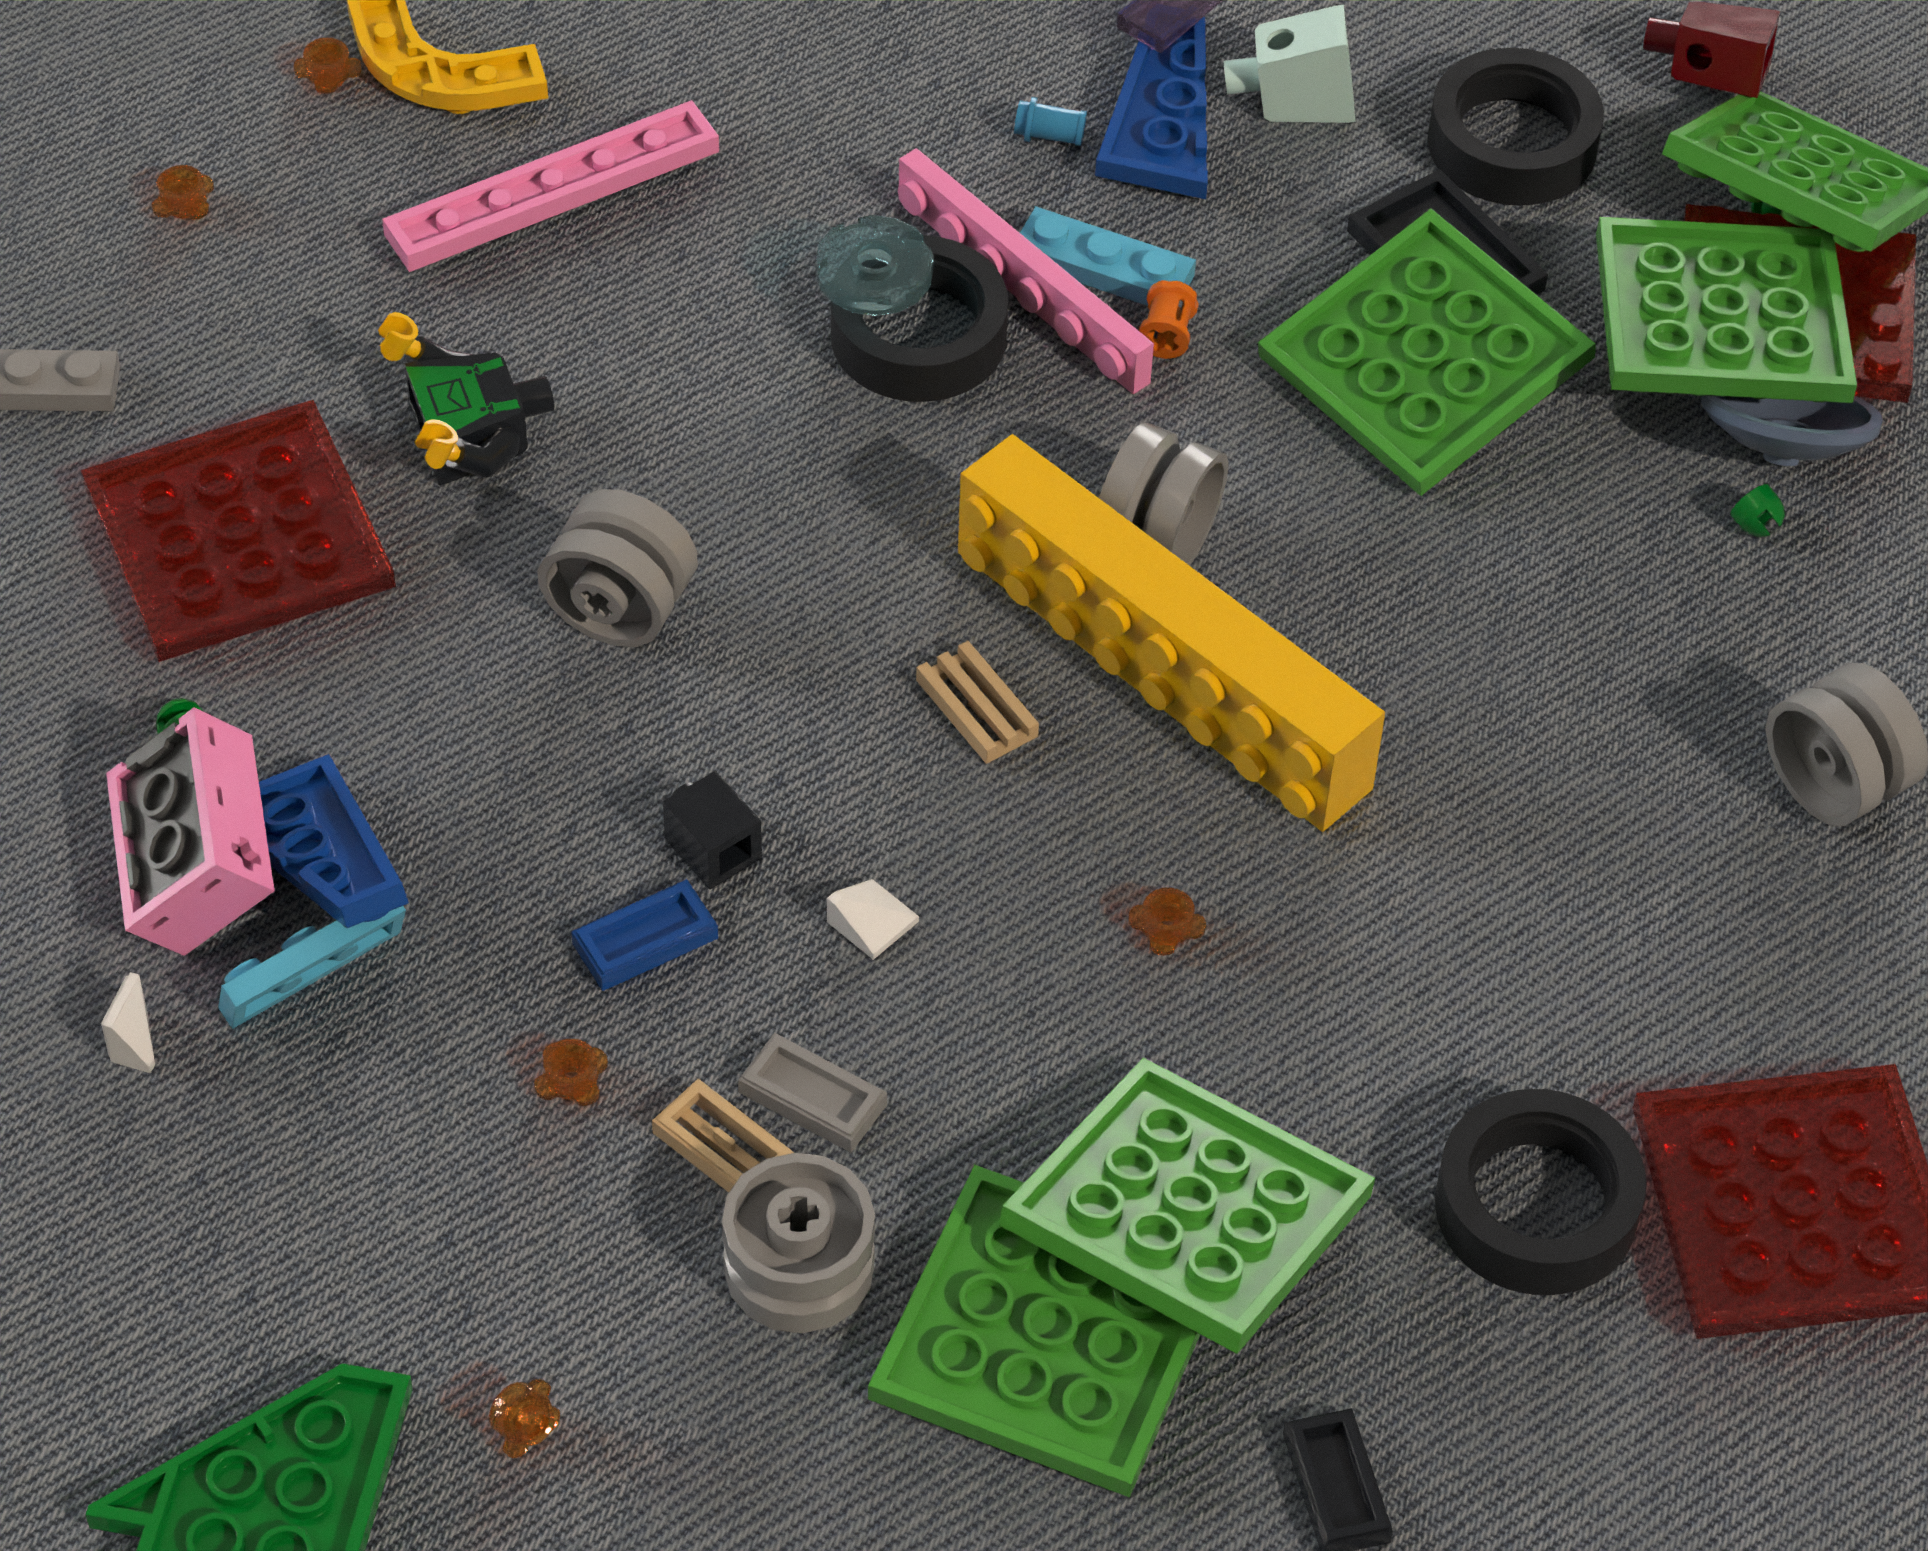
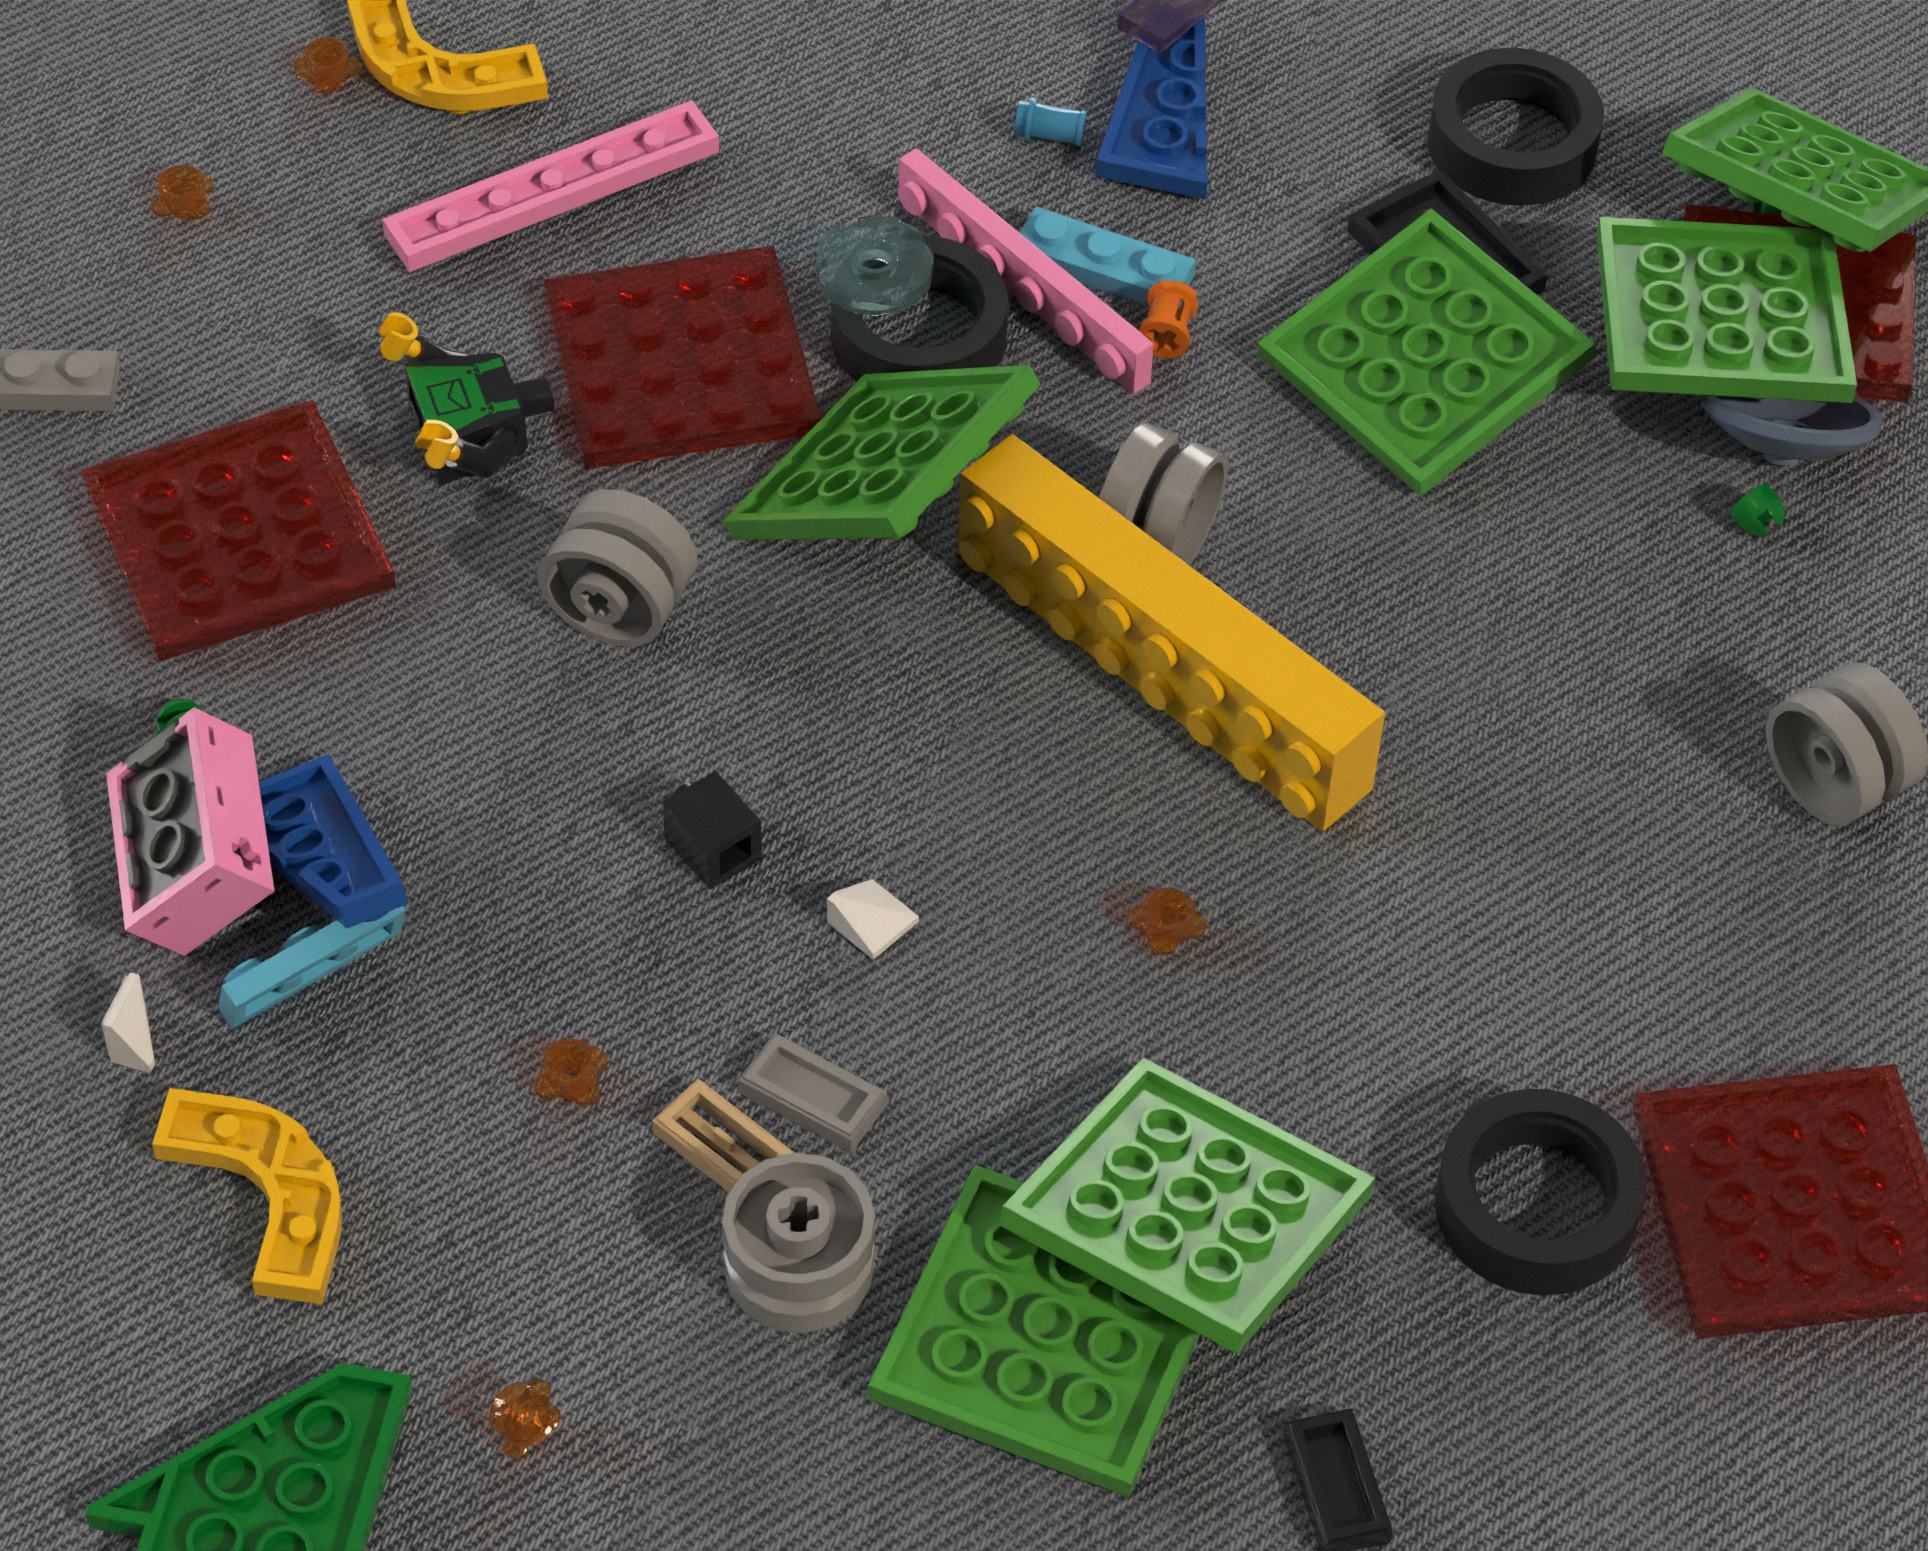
blue tile [571,879,718,991] -> none
tan tile [916,641,1039,764] -> none
light aqua torso [1224,5,1356,123] -> none
dark red torso [1643,1,1780,98] -> none
none -> yellow plate [152,1088,342,1305]
none -> clear red plate [544,246,821,469]
none -> bright green plate [723,365,1041,542]

